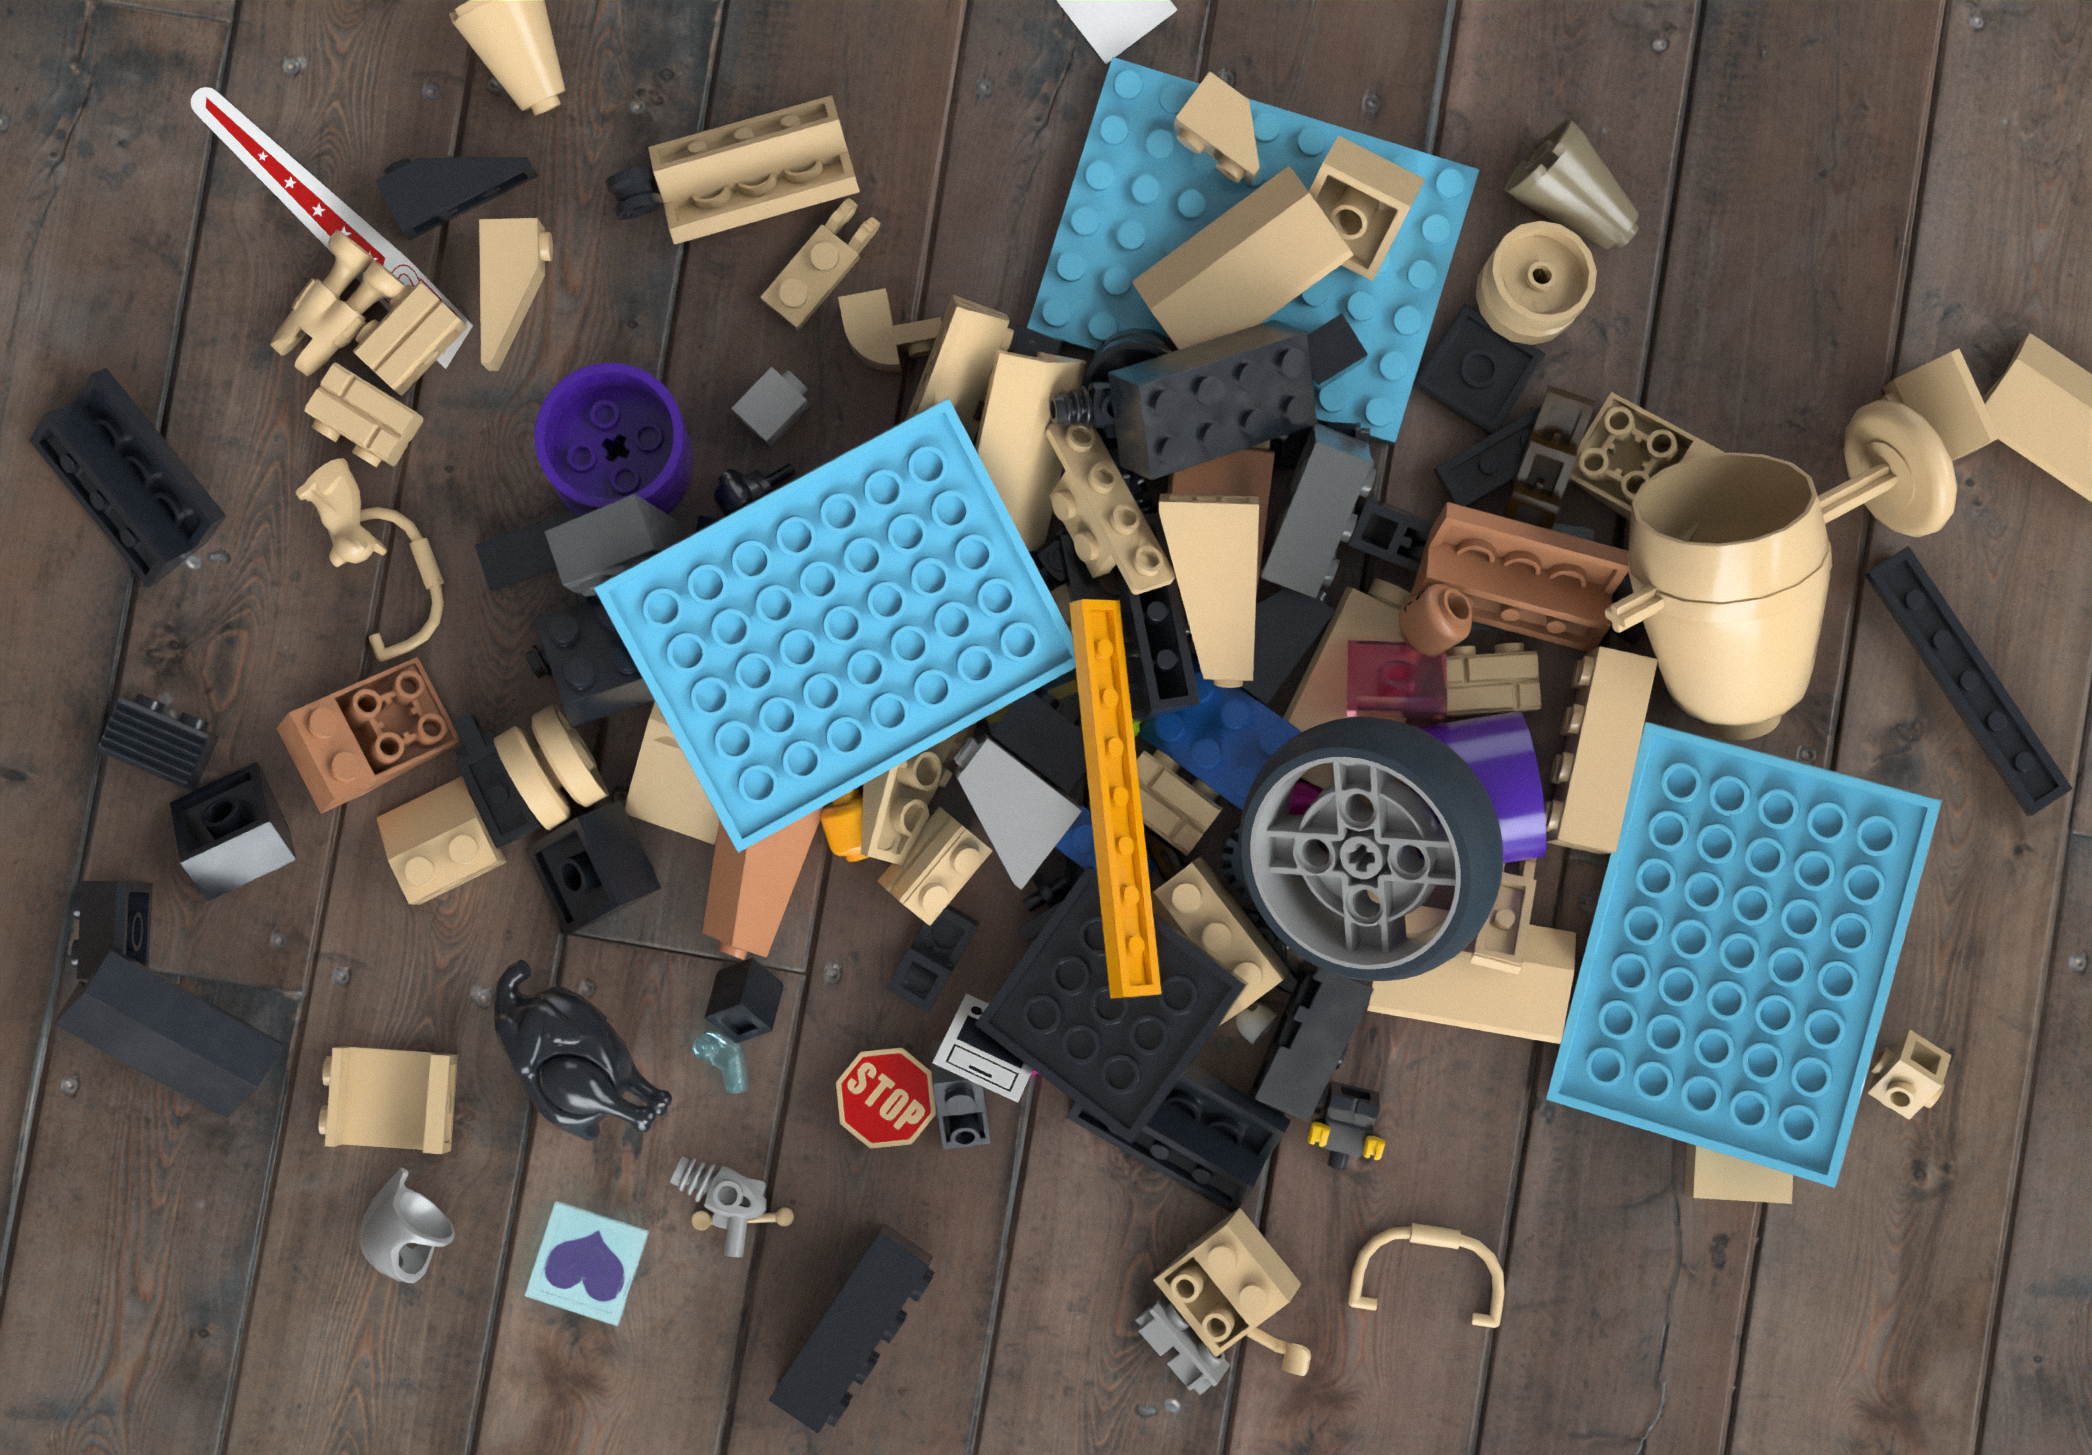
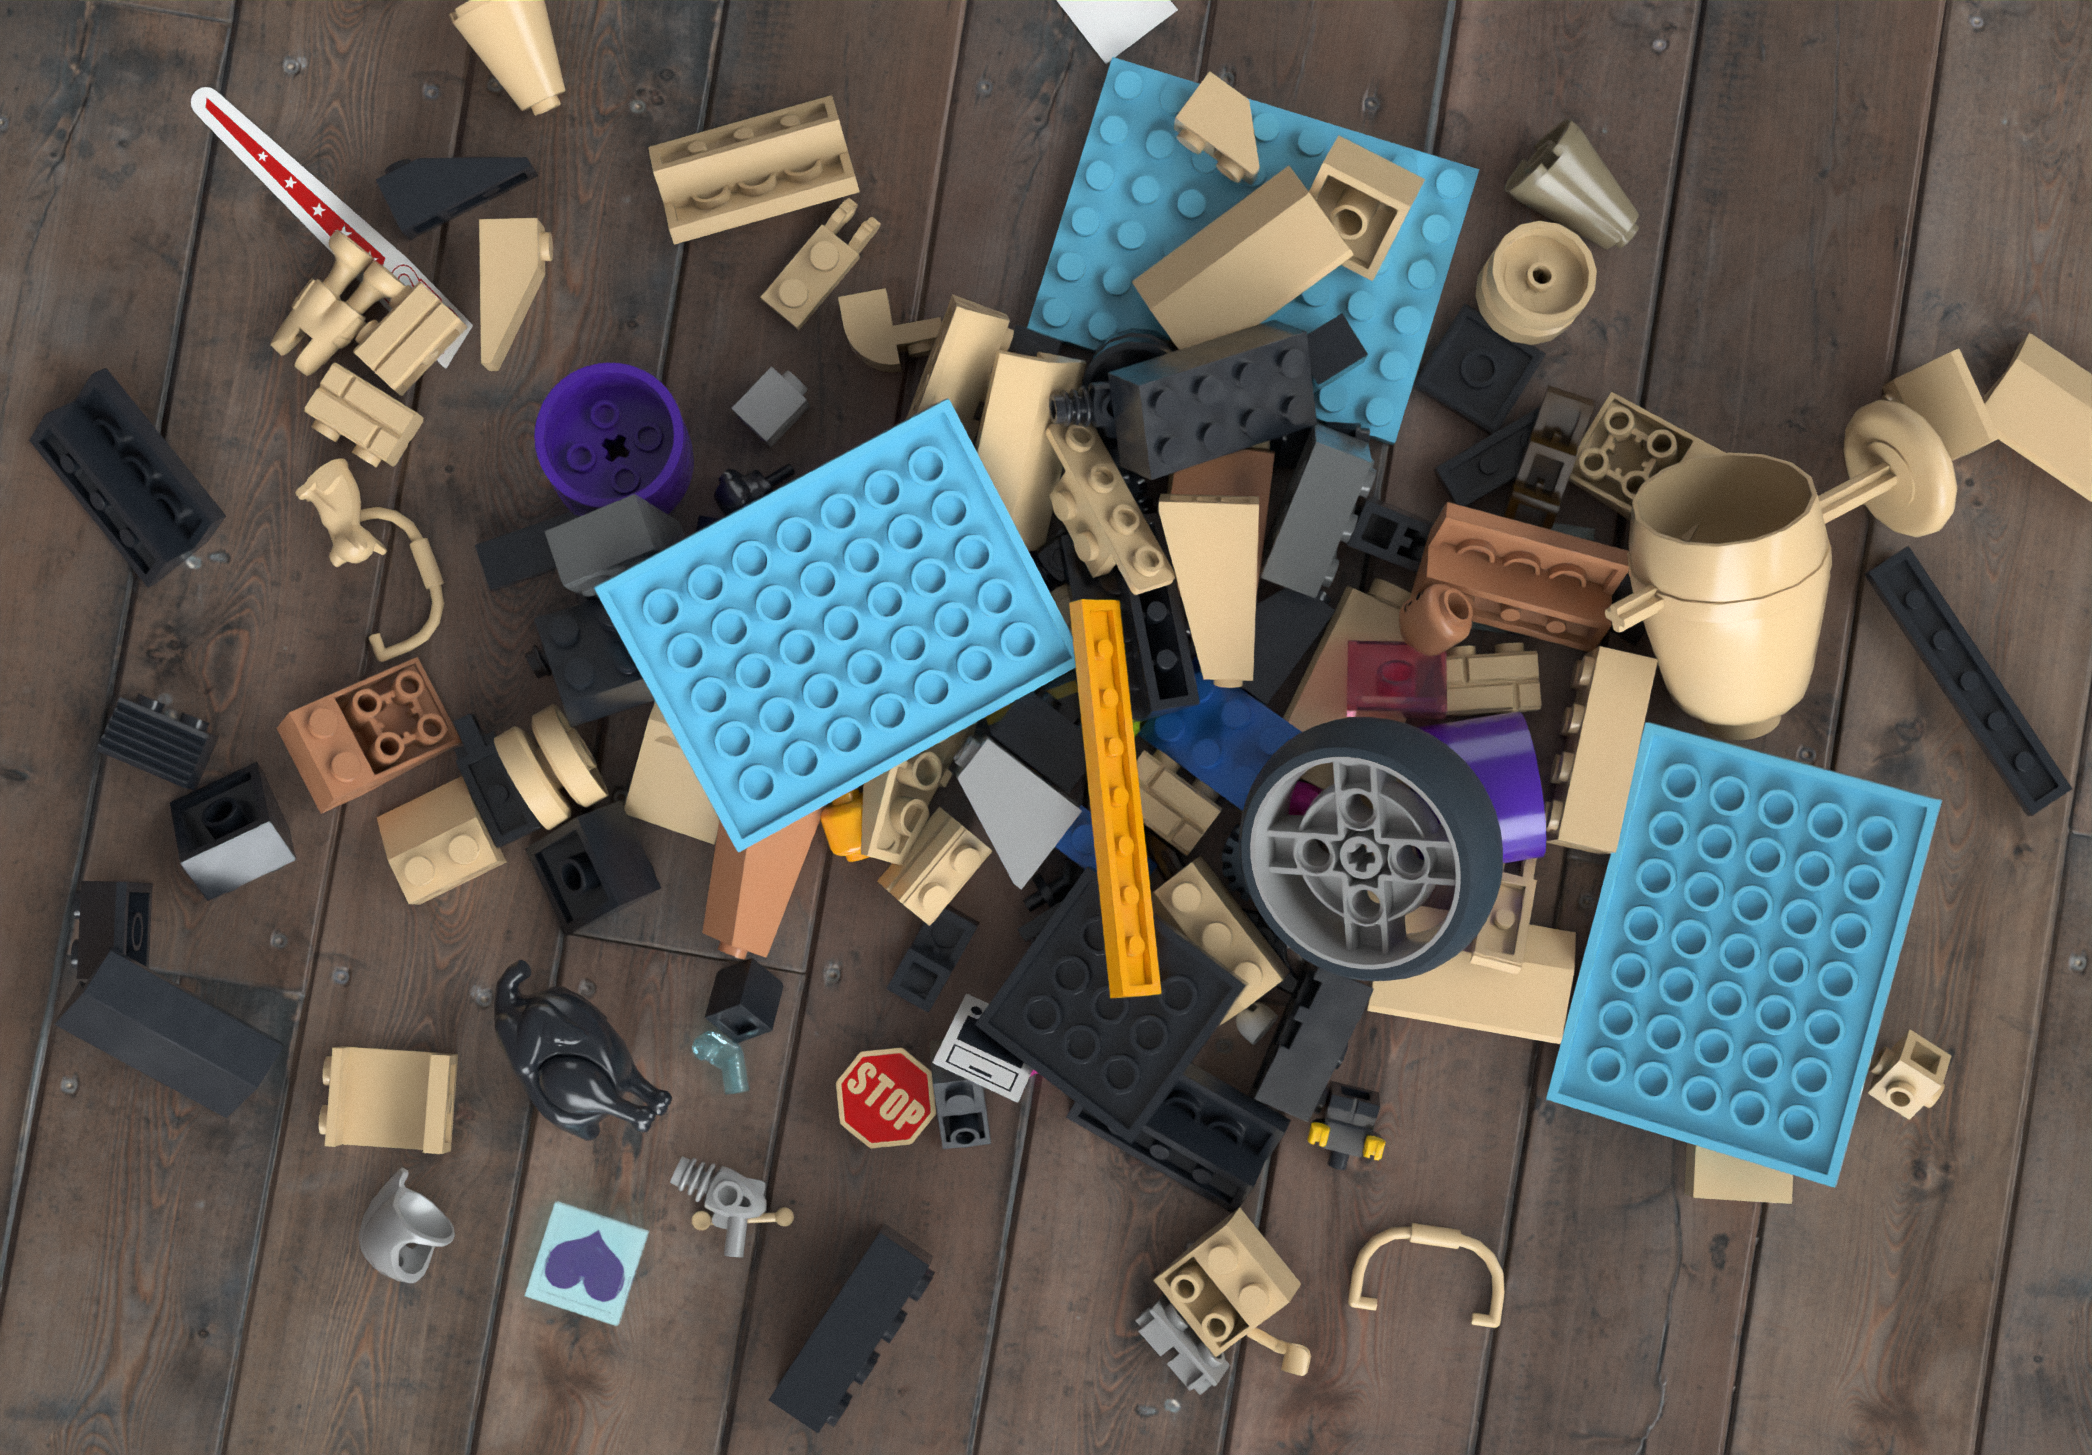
black wheel [605,166,663,220] -> none

